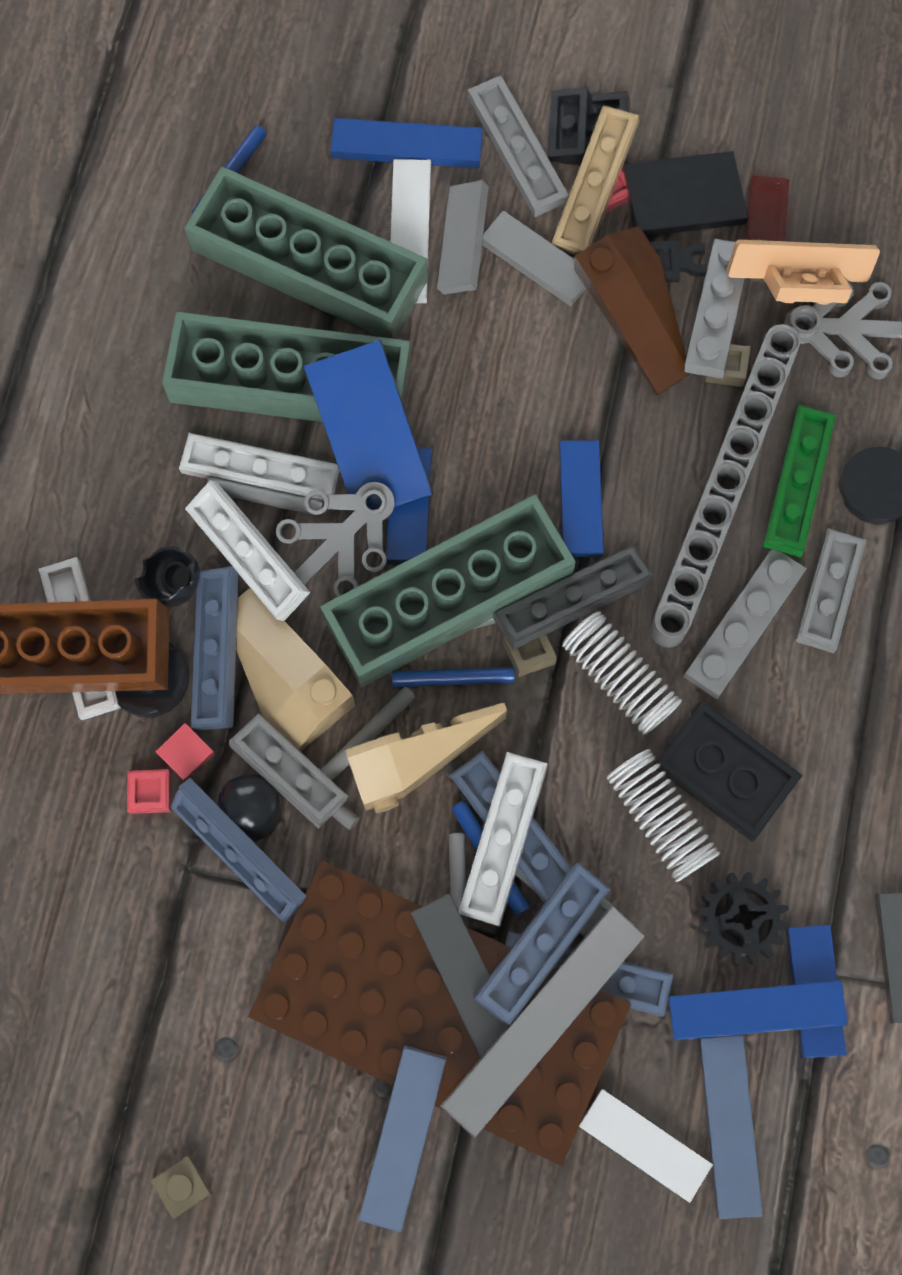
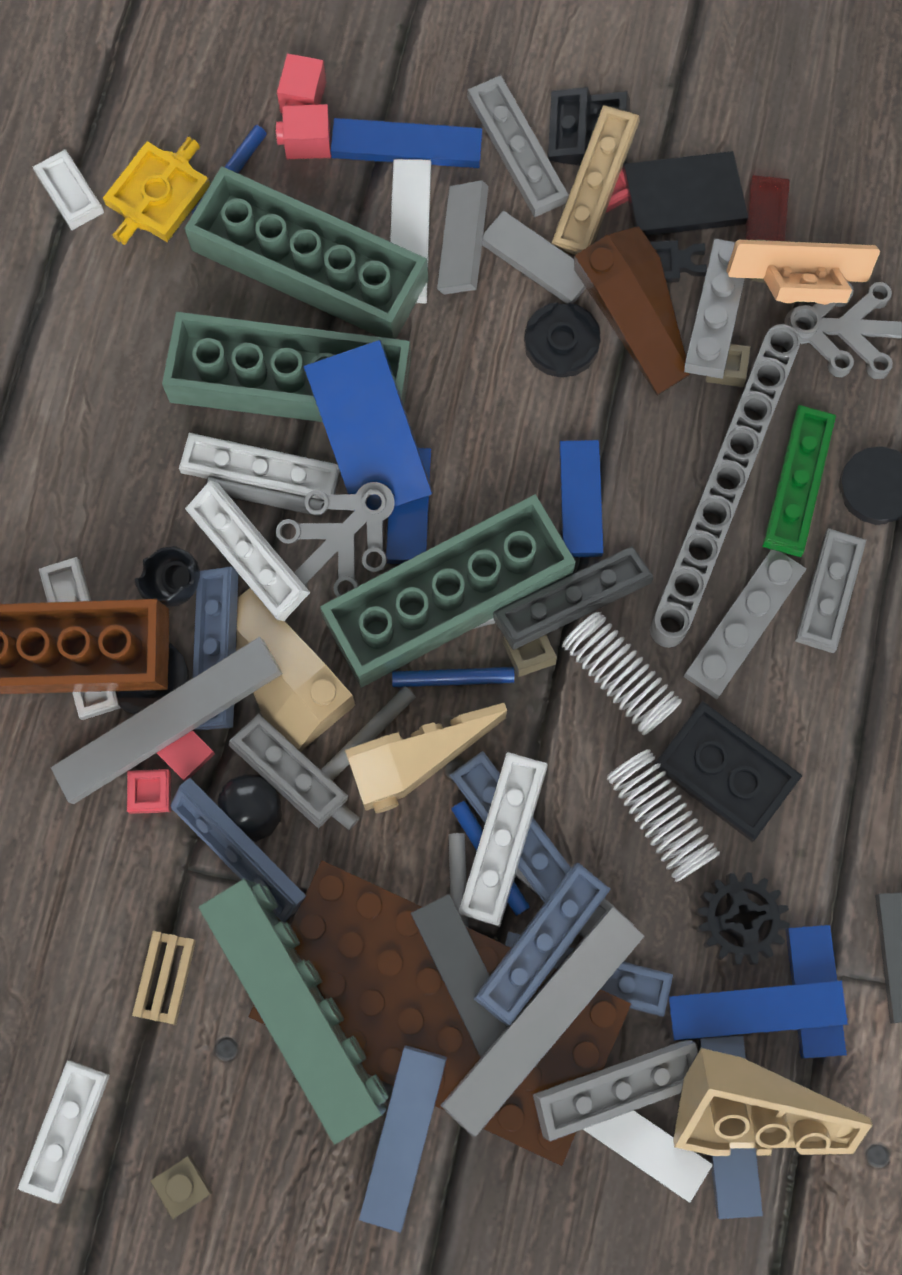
none -> white tile [18,1061,110,1204]
none -> white tile [33,149,104,231]
none -> light grey tile [50,637,283,804]
none -> yellow plate [103,137,210,245]
none -> tan tile [132,931,196,1025]
none -> sand green brick [198,879,389,1145]
none -> coral brick [276,104,331,160]
none -> coral brick [277,53,326,113]
none -> black tile [524,302,601,378]
none -> light grey plate [533,1039,698,1141]
none -> tan wedge [673,1048,872,1156]

